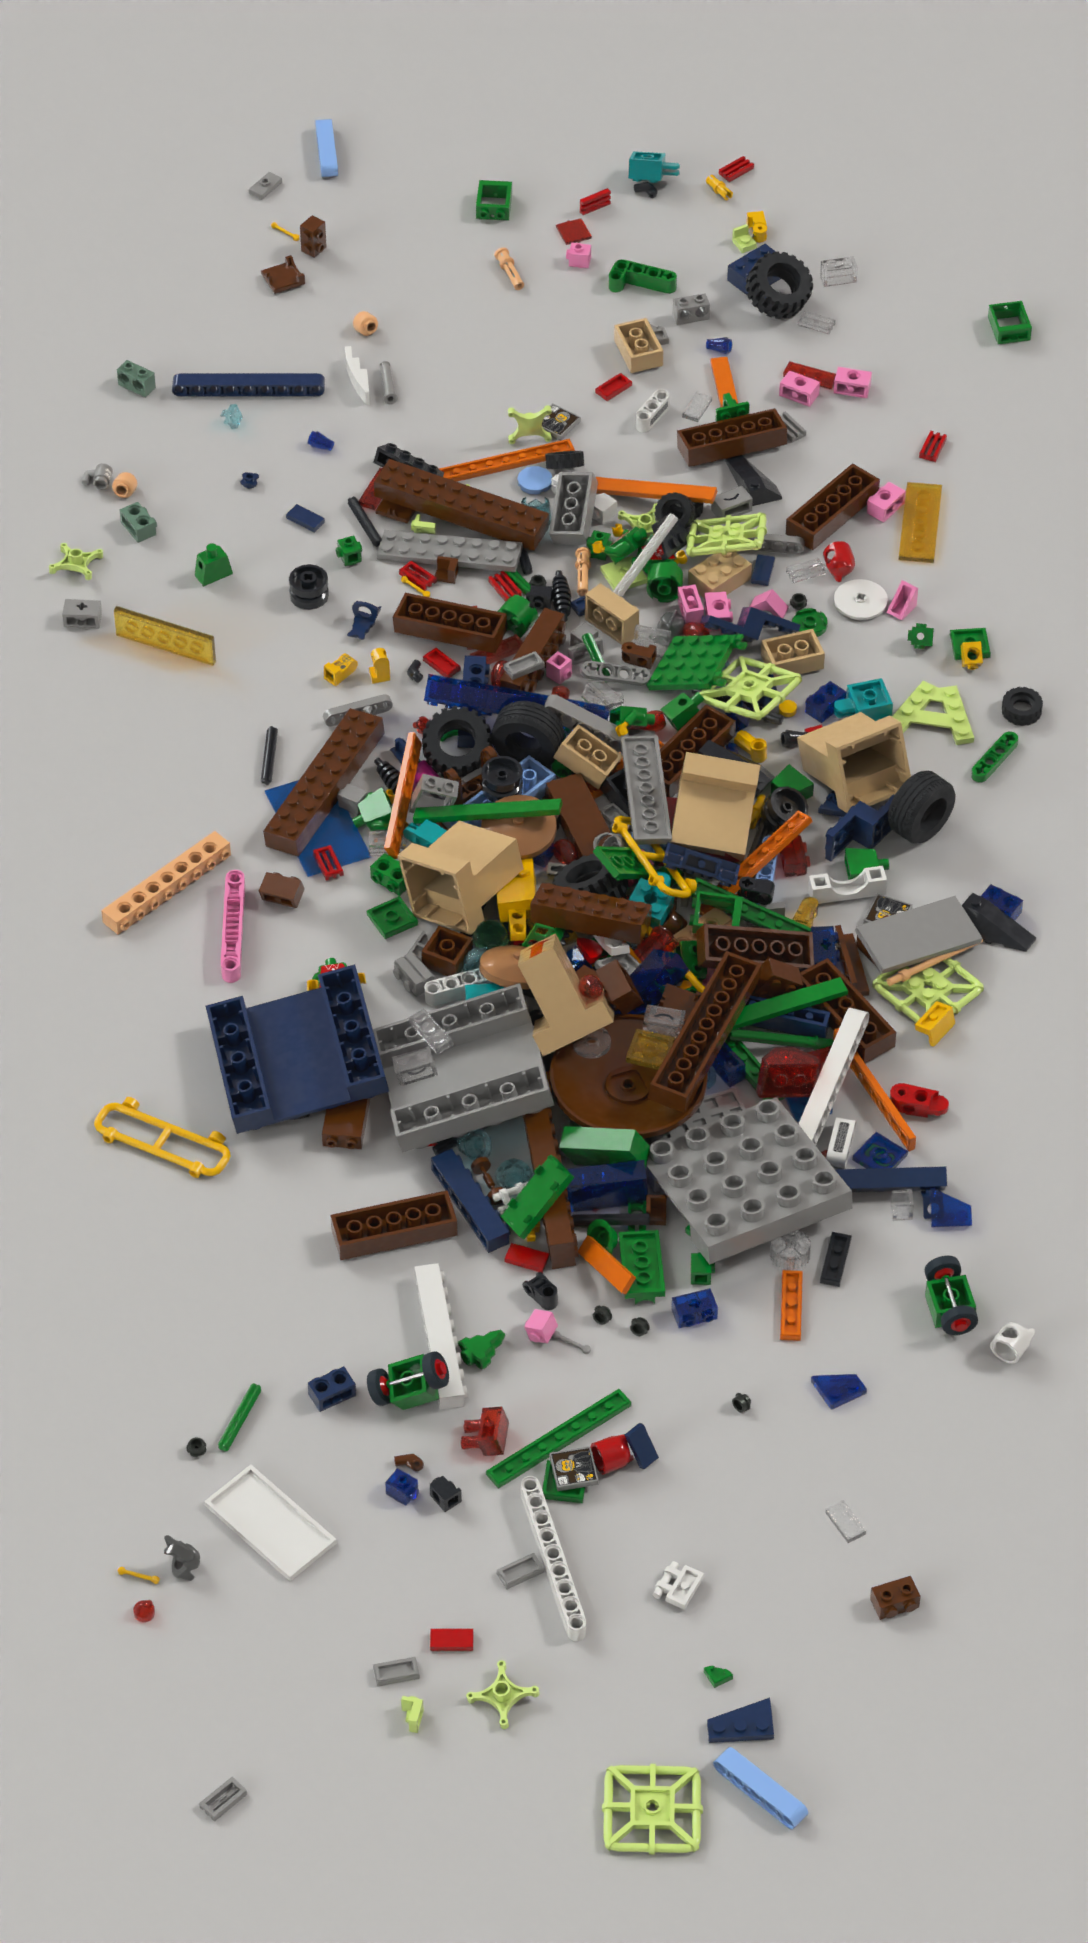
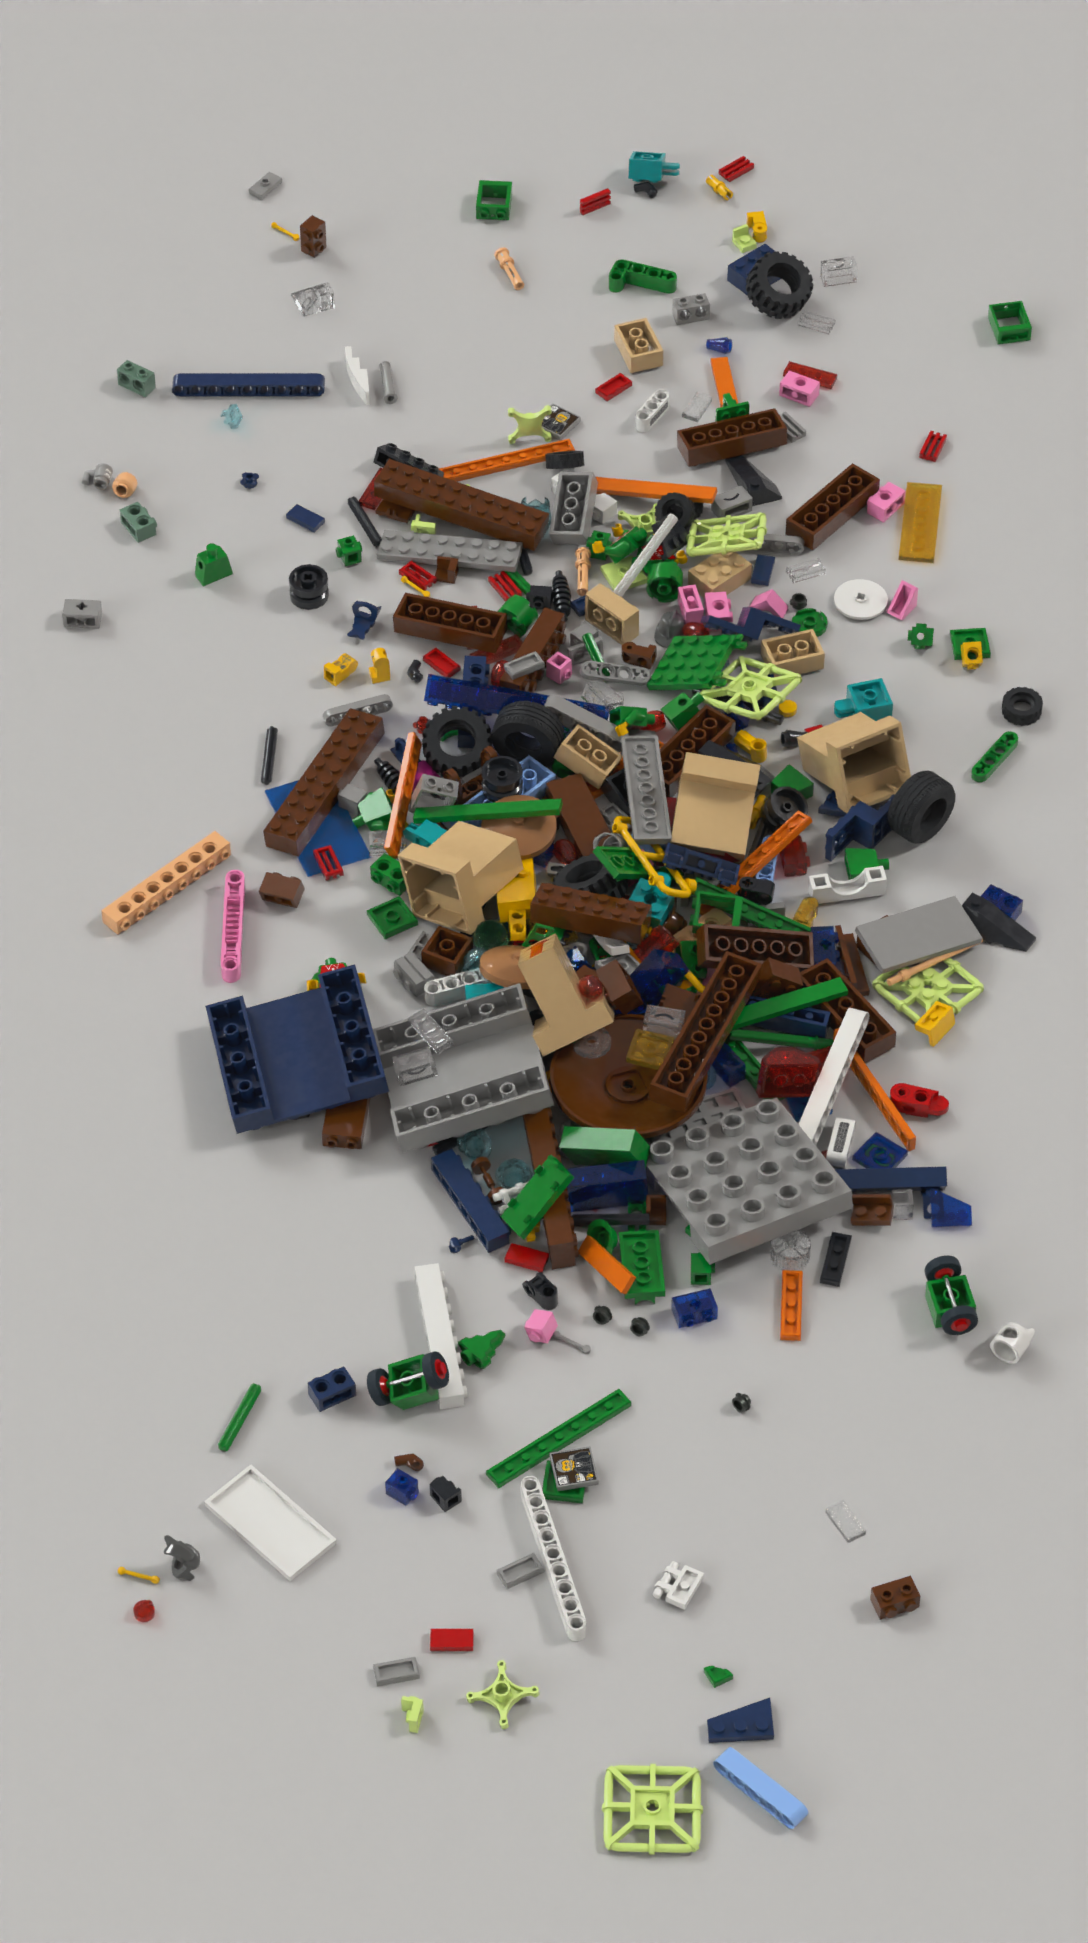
yellowish green piece [49,543,103,580] -> none
yellow bar [94,1097,231,1178] -> none
clear yellow tile [114,606,216,666] -> none
pearl dark grey plate [186,1437,207,1457] -> none
light grey tile [199,1777,247,1822] -> none
reddish brown piece [261,255,305,294] -> none
clear blue cone [307,431,335,451] -> none
light blue beam [315,119,338,177] -> none
reddish brown brick [330,1190,458,1260] -> none
light nougat head [353,311,378,336] -> none
clear red brick [461,1406,509,1456] -> none
light blue tile [518,466,552,495] -> none
pearl dark grey plate [529,575,547,586] -> none
clear red tile [551,686,570,700] -> none
clear red piece [556,218,592,245] -> none
bright pink brick [566,243,591,268] -> none
red tile [576,938,603,964] -> none
red piece [591,1434,634,1475] -> none
dark blue tile [625,1423,659,1469] -> none
clear panel [634,625,671,658] -> none
light grey tile [648,321,669,345] -> none
clear blue brick [805,681,847,723] -> none
clear blue wing [811,1374,867,1410] -> none
red piece [823,541,855,582] -> none
bright pink brick [834,367,872,398] -> none
tile [863,894,912,924] -> none
yellowish green plate [892,681,974,745] -> none
none -> clear slope [291,282,335,317]
none -> dark blue hand [449,1235,475,1253]
none -> reddish brown bracket [850,1194,894,1226]

